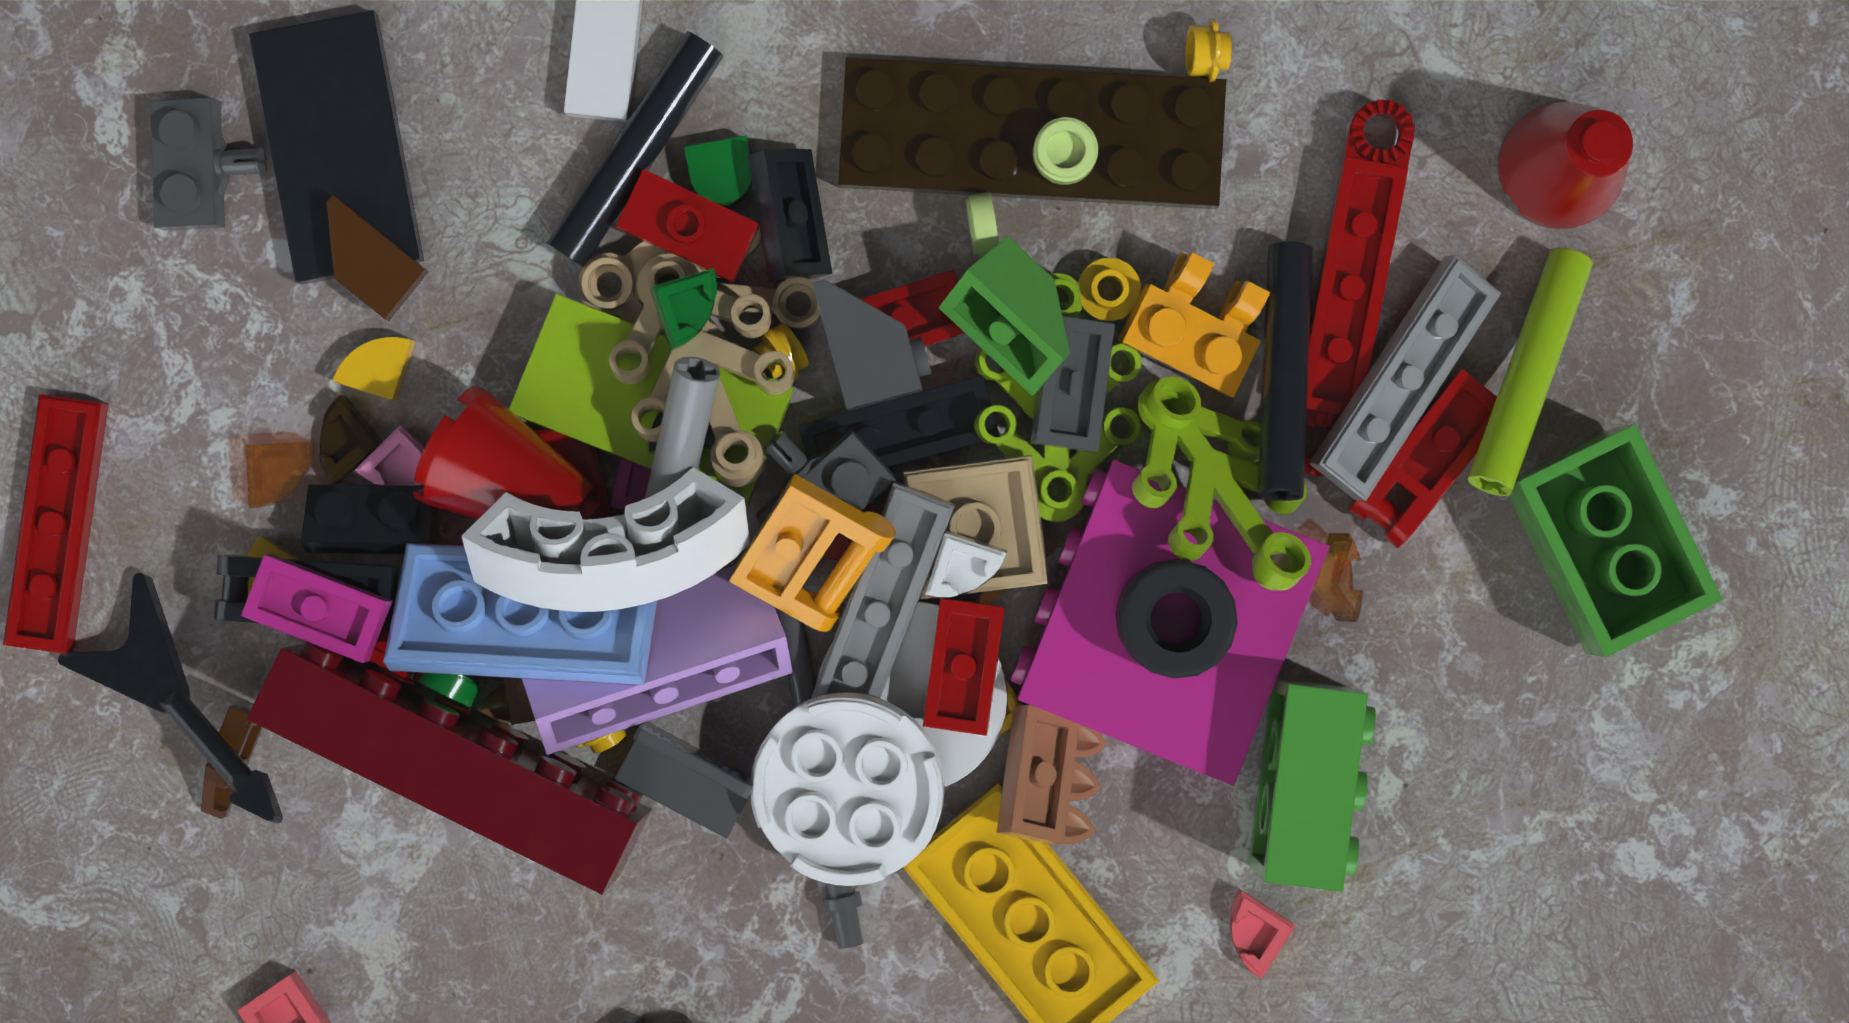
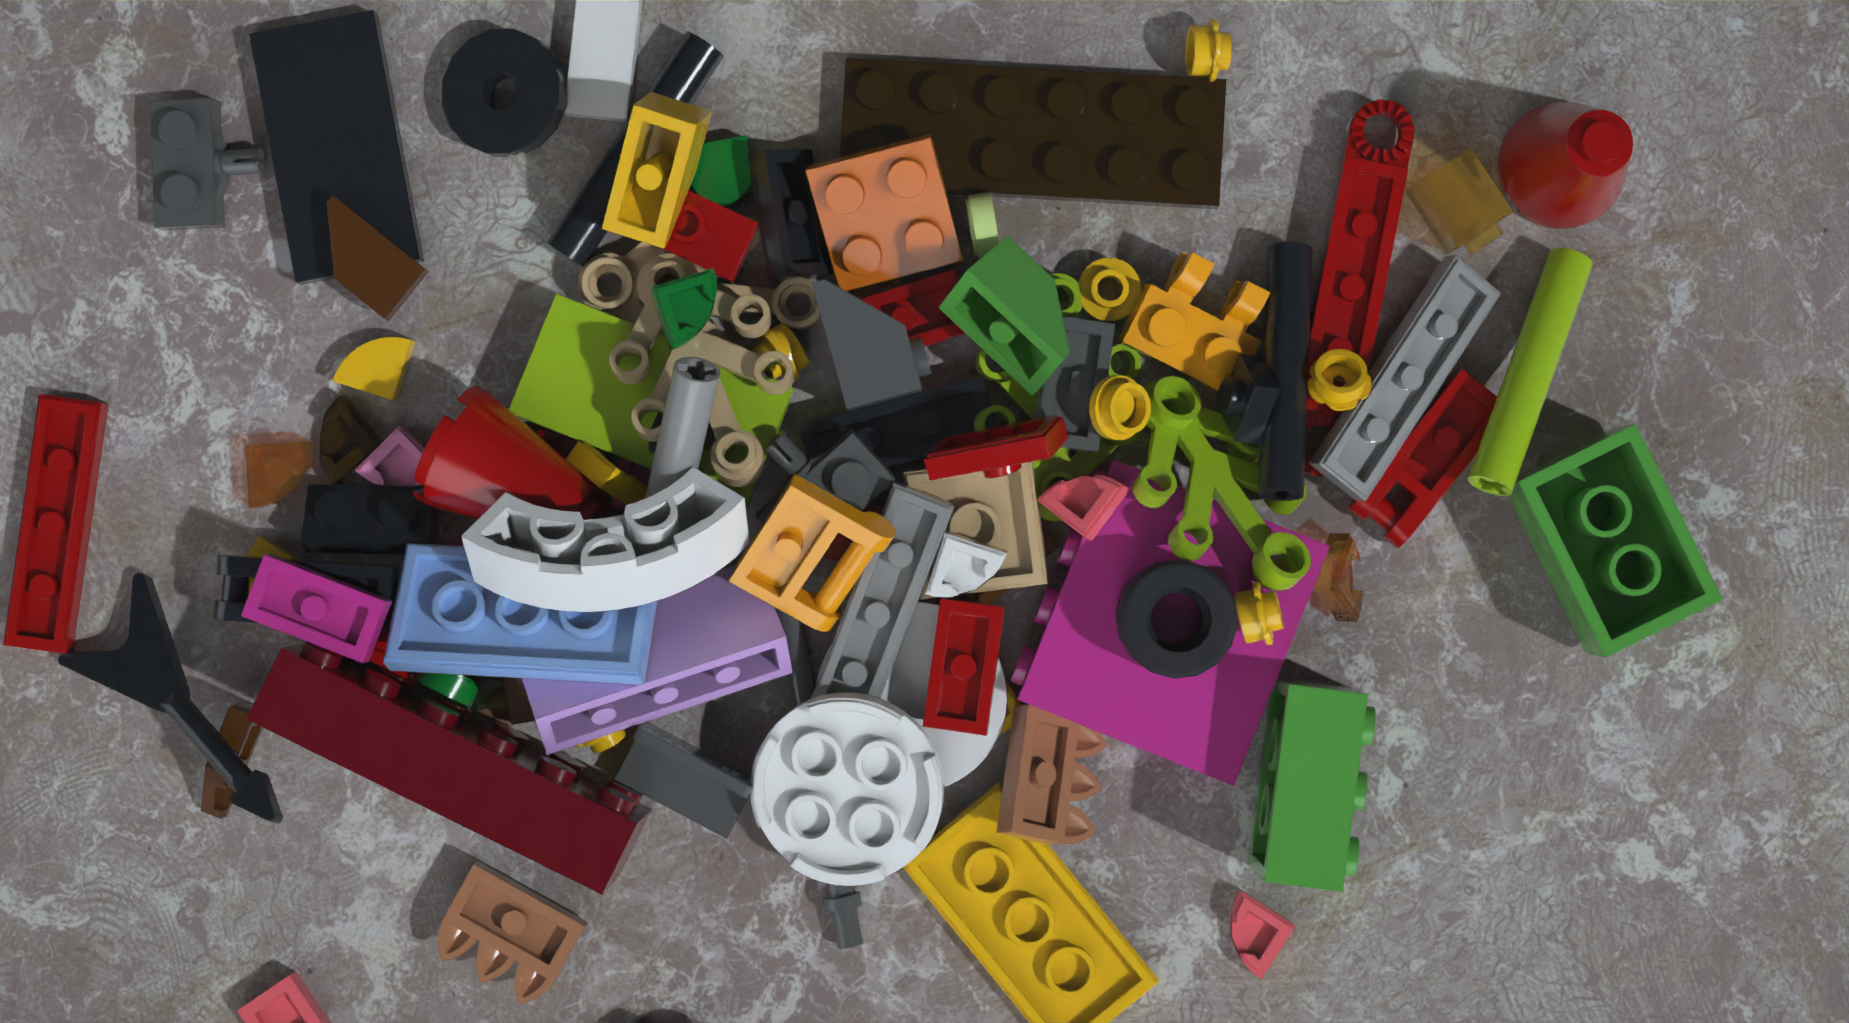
yellowish green tile [1033,117,1098,185] -> none
none -> nougat plate [438,861,589,1004]
none -> black tile [441,29,567,157]
none -> yellow tile [566,441,647,505]
none -> yellow slope [602,92,712,249]
none -> orange plate [806,133,964,291]
none -> red plate [924,415,1069,481]
none -> coral tile [1037,475,1131,541]
none -> yellow plate [1089,375,1151,440]
none -> black plate [1217,353,1280,445]
none -> yellow plate [1235,582,1284,646]
none -> yellow plate [1307,349,1372,411]
none -> clear yellow brick [1405,148,1513,255]

